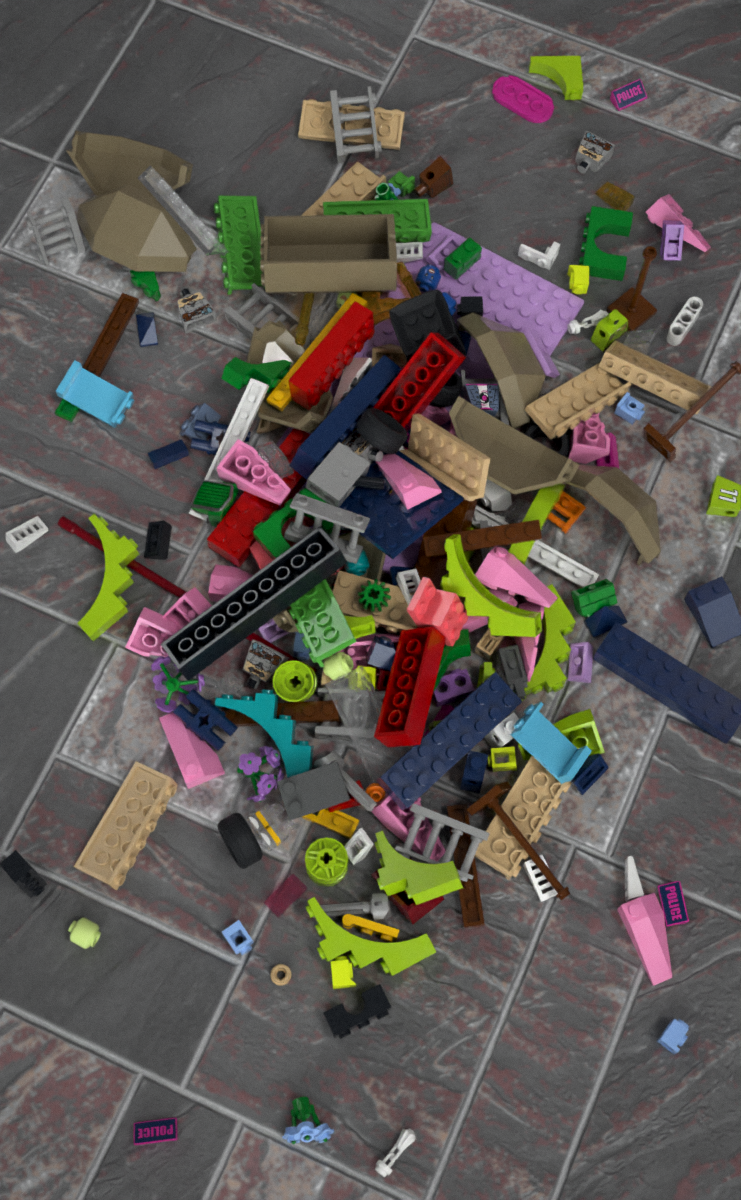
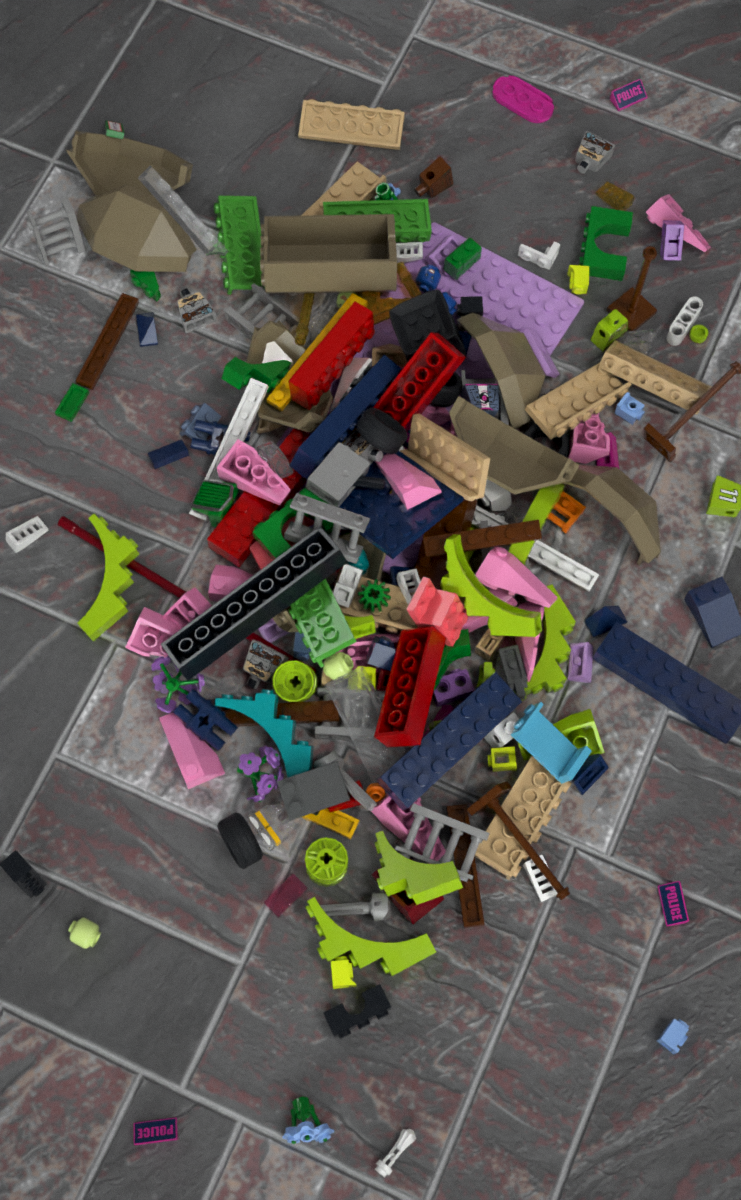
medium azure panel [56,360,135,428] -> none
tan bracket [74,761,177,890] -> none
black slope [144,520,172,560] -> none
light blue brick [222,920,254,955] -> none
tan plate [270,964,291,986] -> none
light grey fence [330,86,382,163] -> none
yellow plate [342,914,400,942] -> none
white slope [344,828,373,865] -> none
bright green bracket [388,171,415,197] -> none
dark blue torso [460,751,488,794] -> none
lime arch [529,56,584,100] -> none
white piece [567,310,608,335] -> none
green brick [571,579,618,617] -> none
bright pink wedge [617,893,672,986] -> none
white slope [625,856,644,902] -> none
none -> green tile [104,120,124,139]
none -> white slope [333,564,363,608]
none -> lime tile [689,325,708,343]

